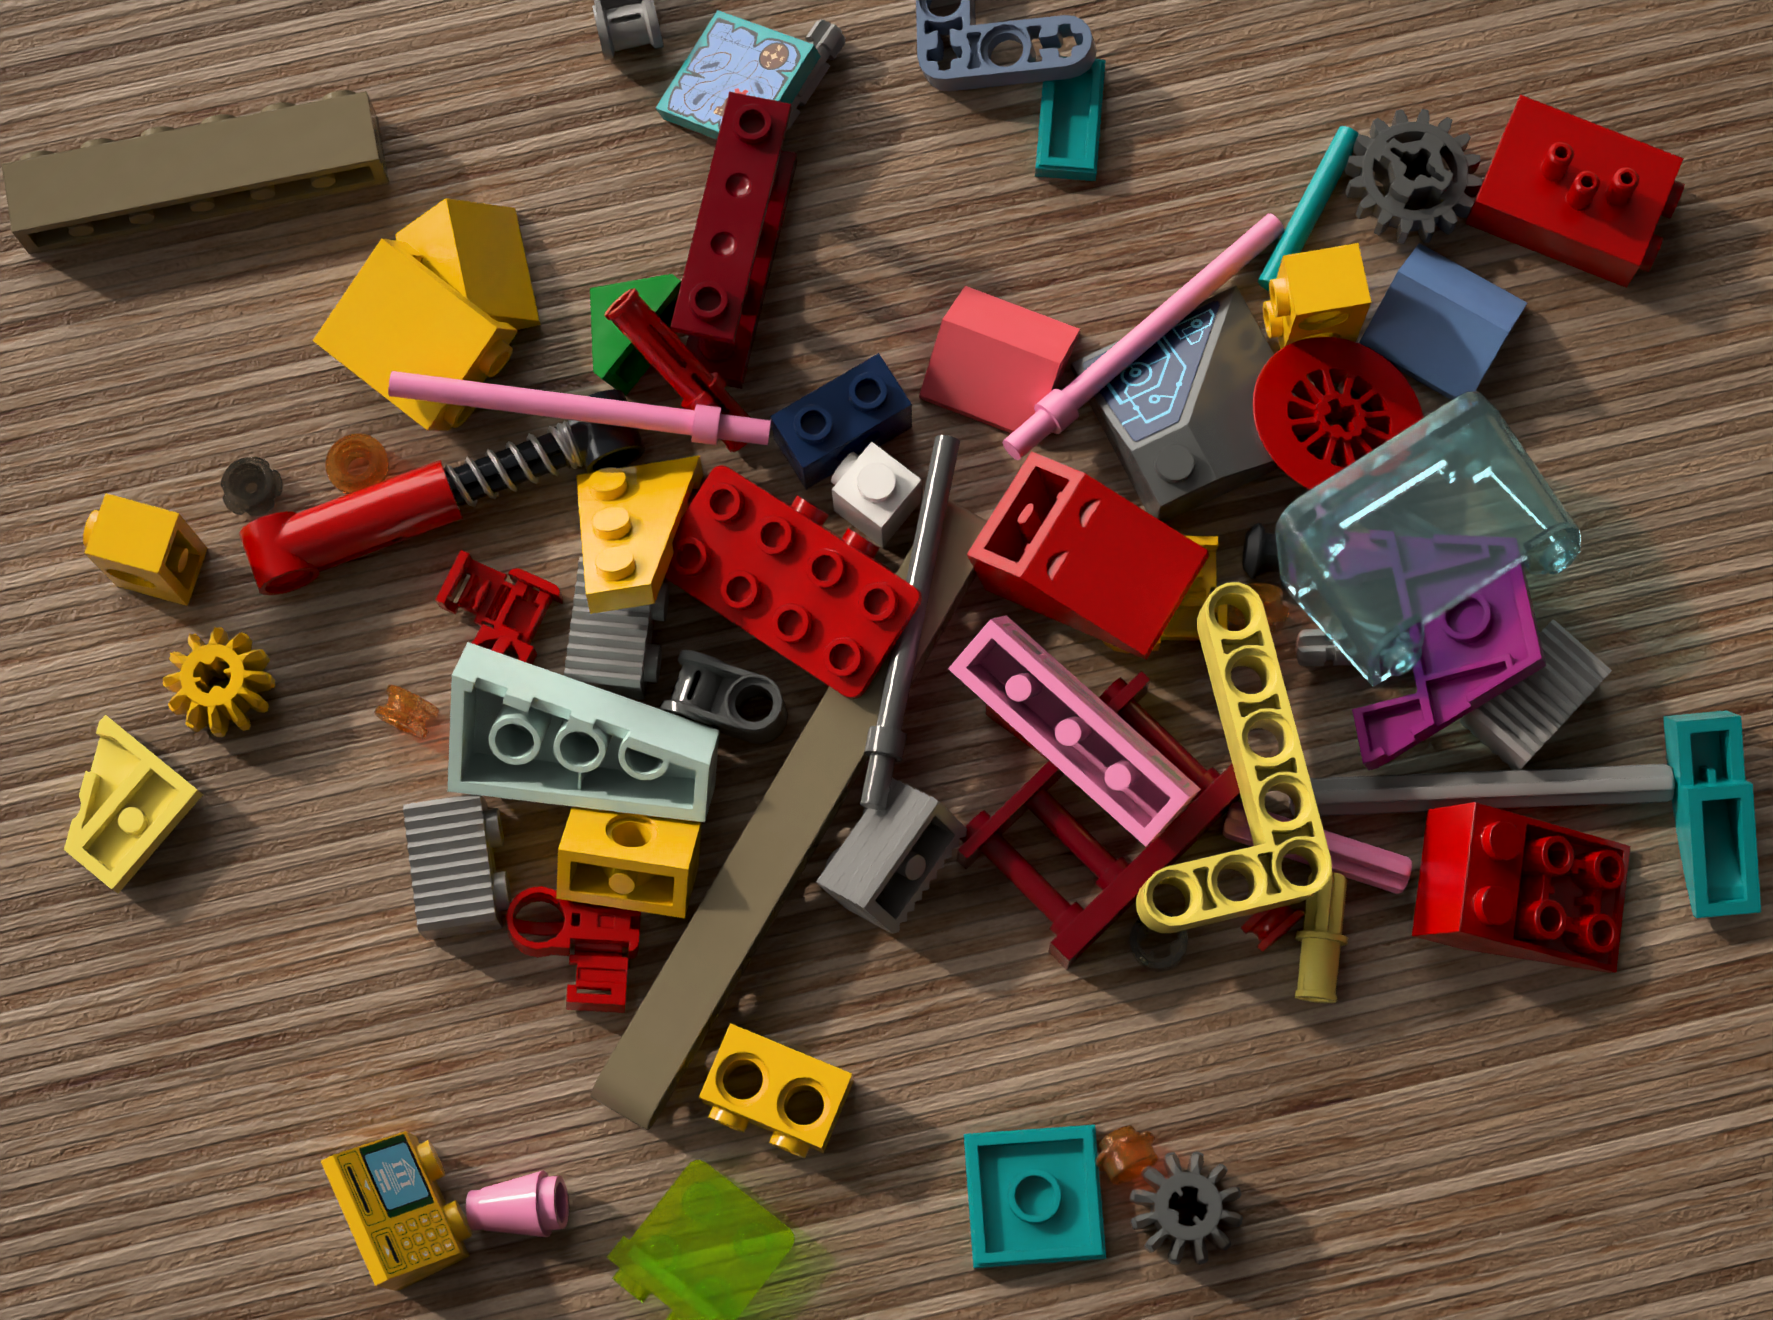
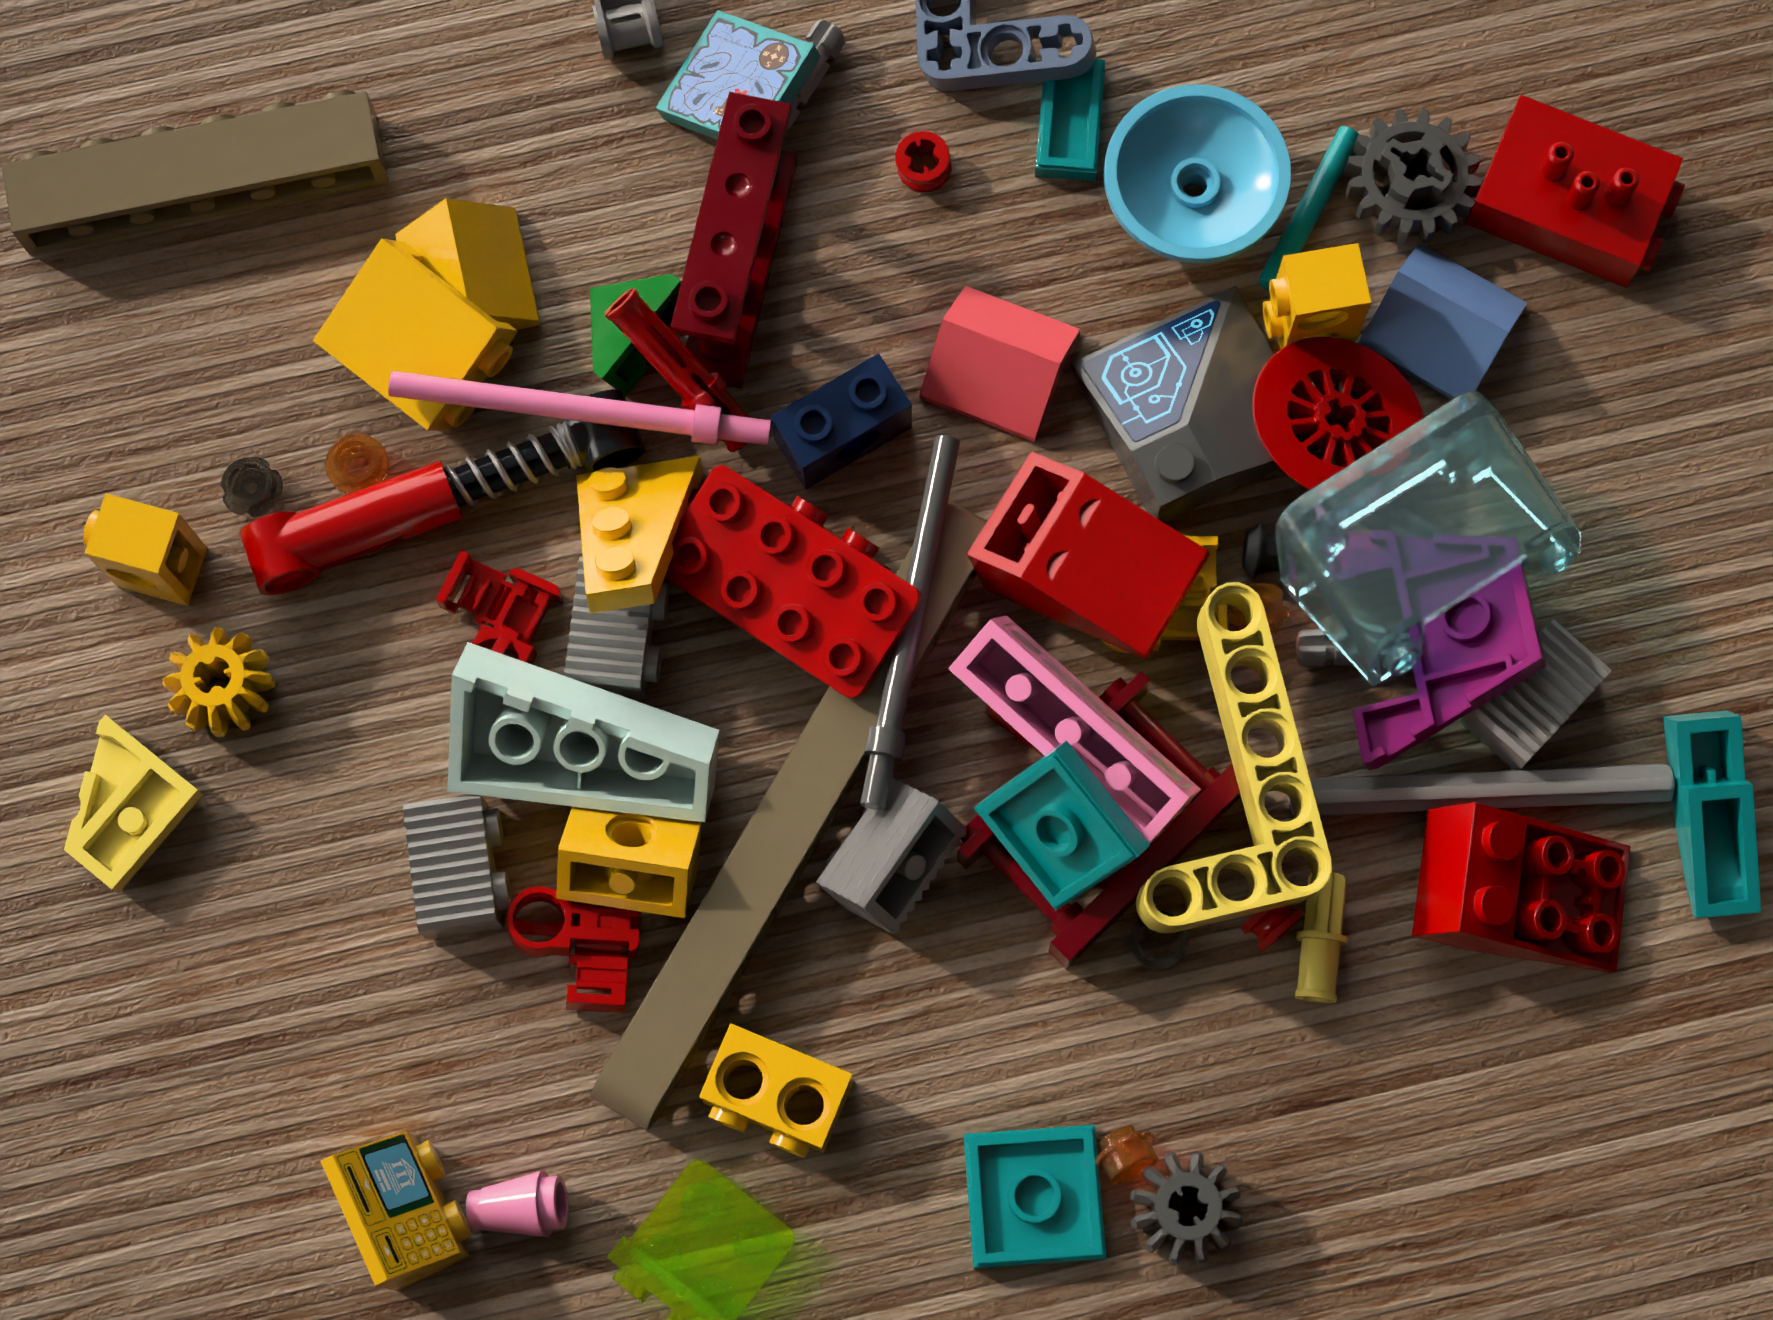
clear orange bush [374,684,440,739] -> none
dark grey piece [660,650,788,745] -> none
white brick [831,442,922,548] -> none
bright pink bar [1002,214,1284,460] -> none
bright pink axle [1223,802,1412,894] -> none
none -> red bush [895,131,951,192]
none -> teal tile [974,740,1150,911]
none -> medium azure dish [1104,84,1291,263]

